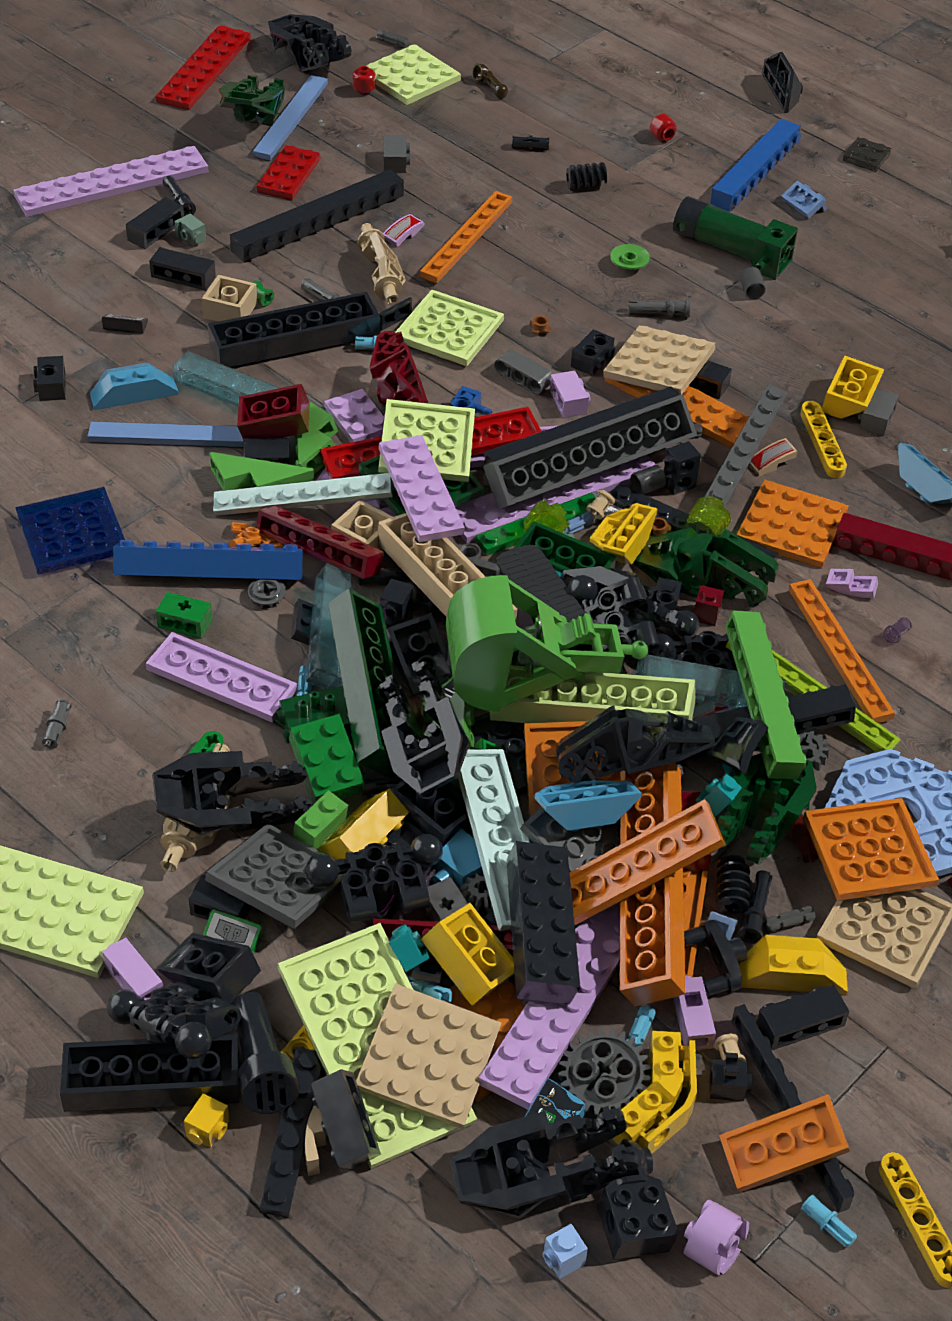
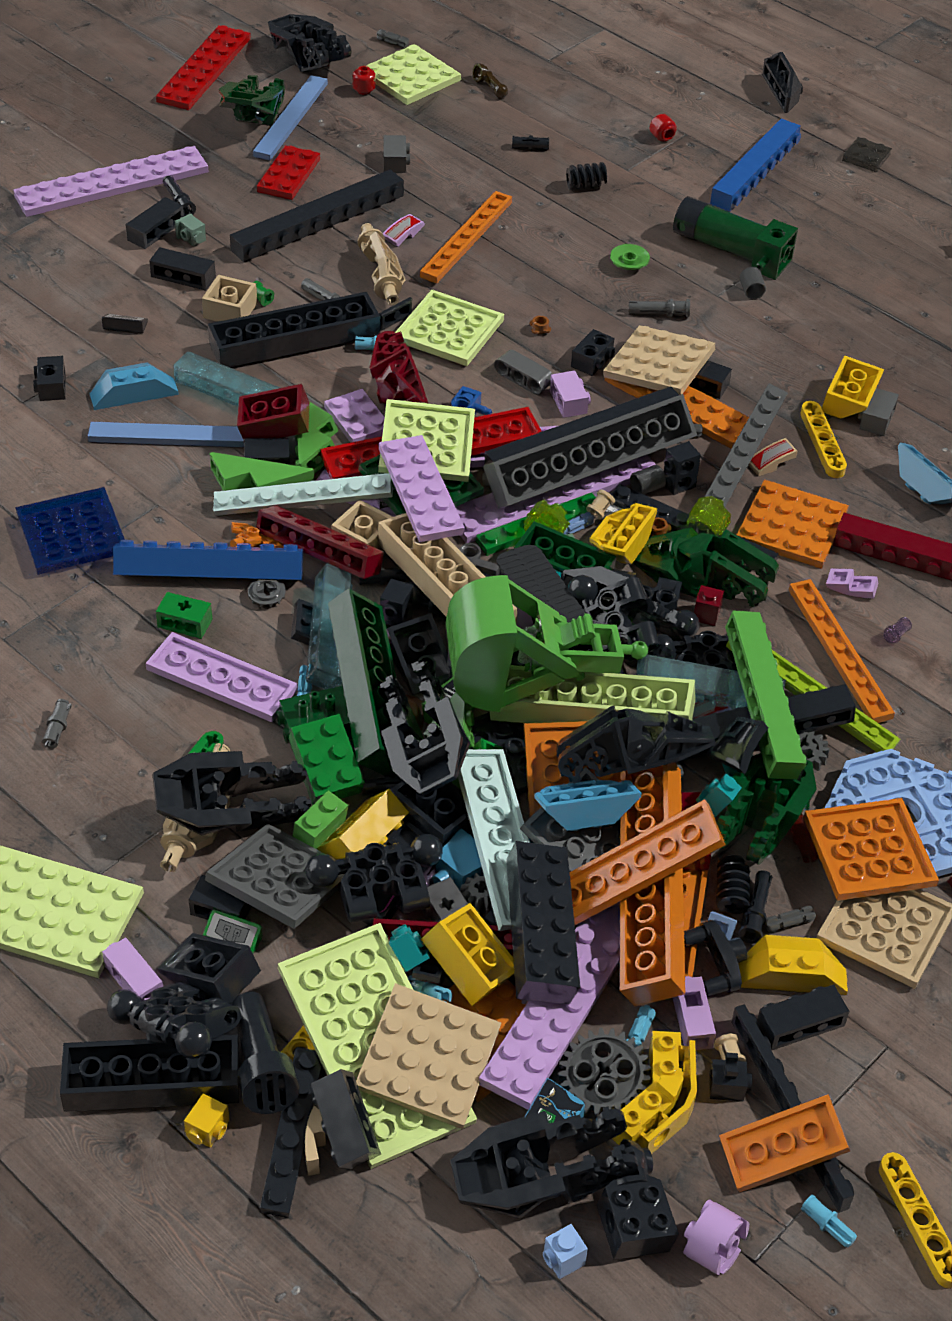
medium blue bracket [781,181,827,219] -> none

